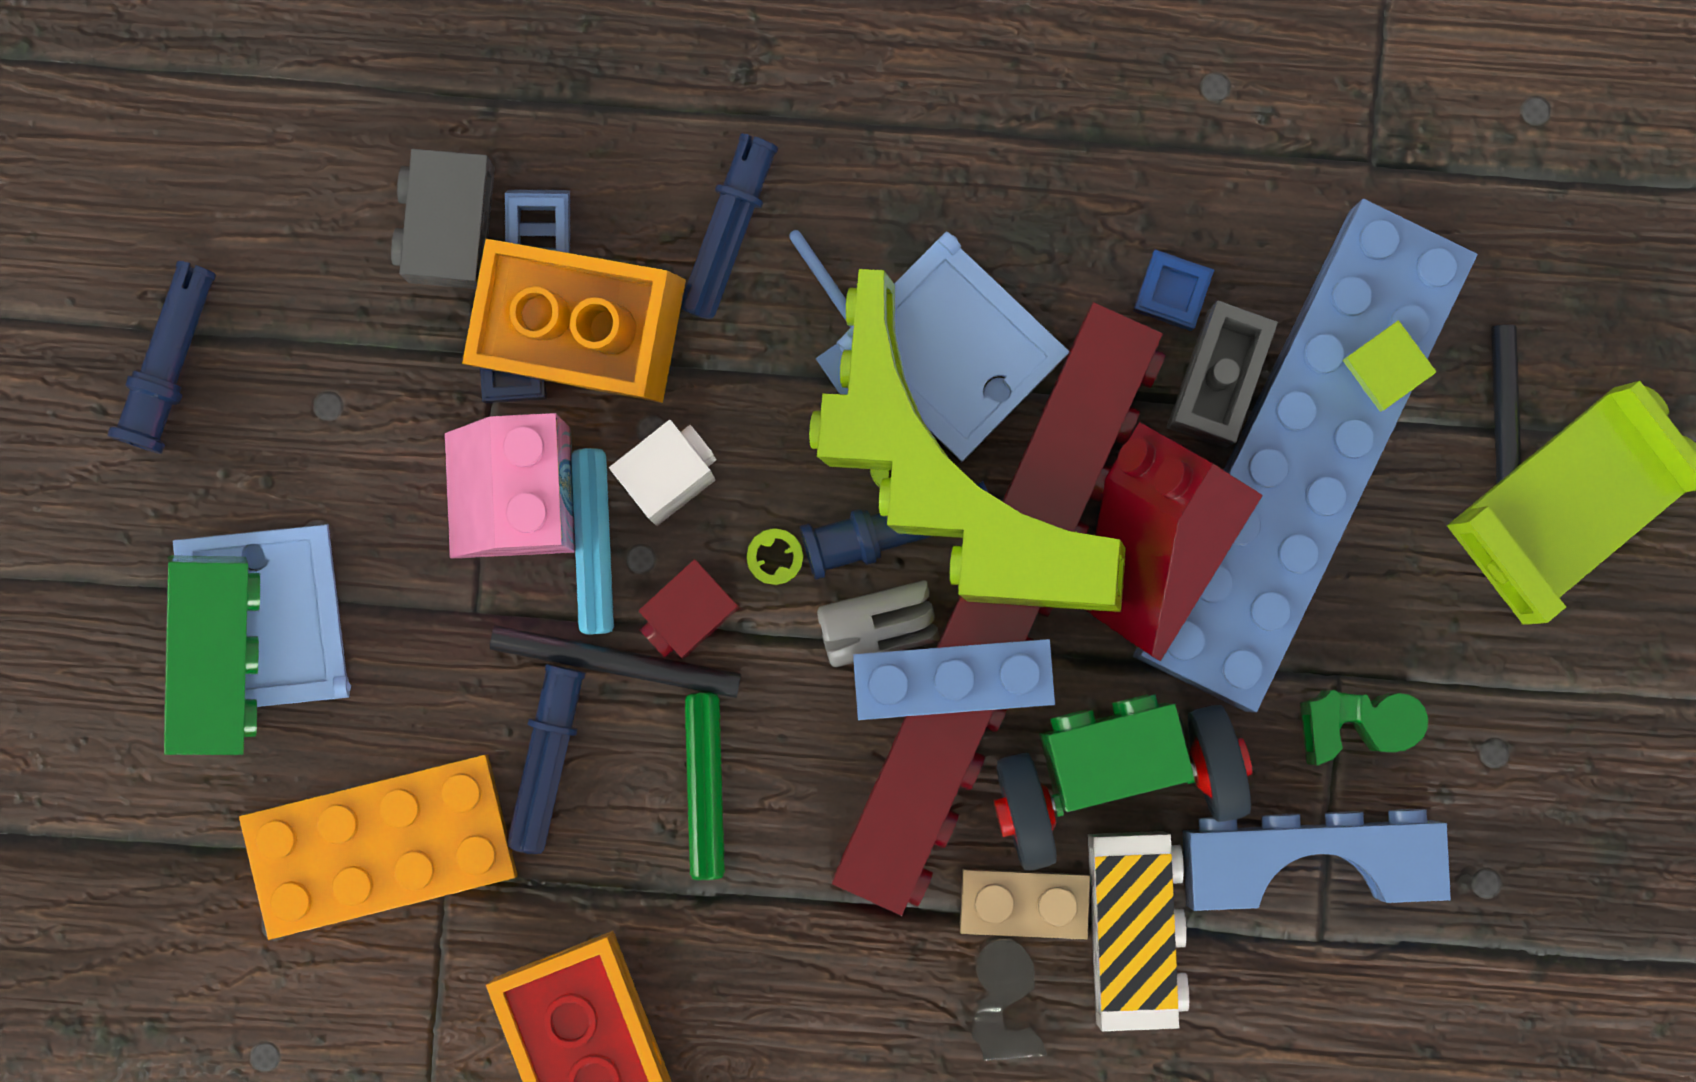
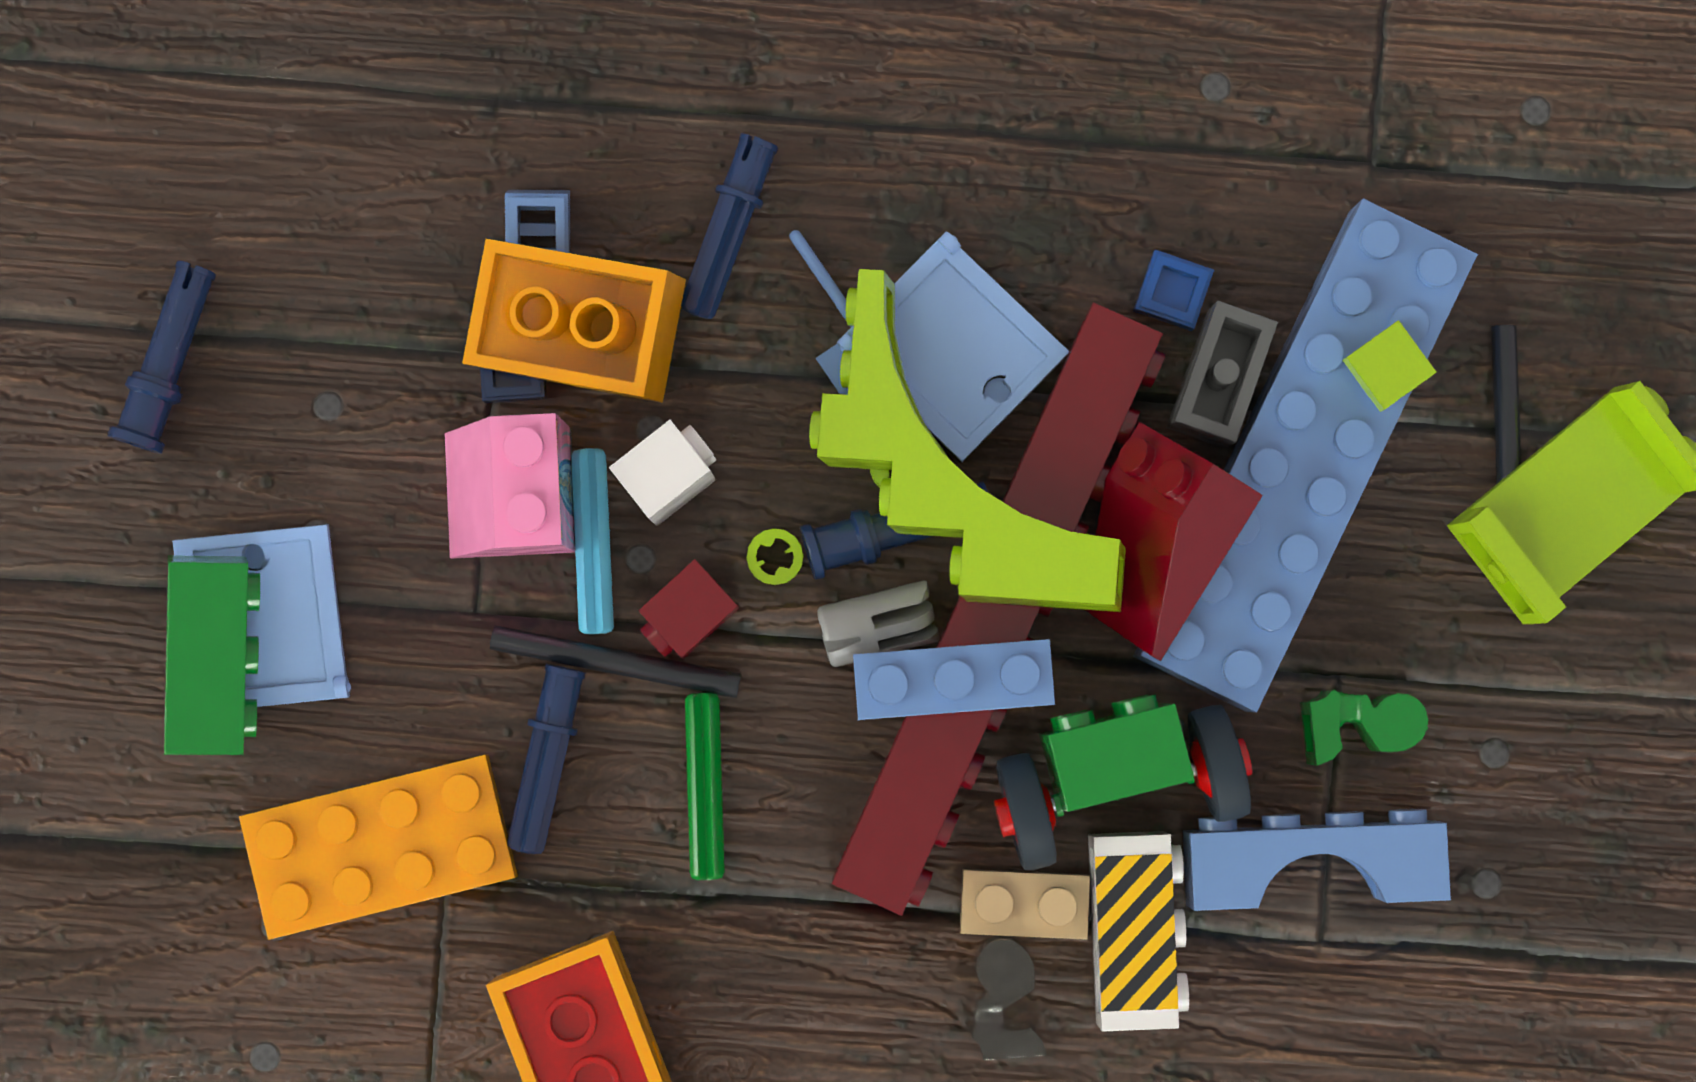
dark grey brick [391,149,495,289] -> none

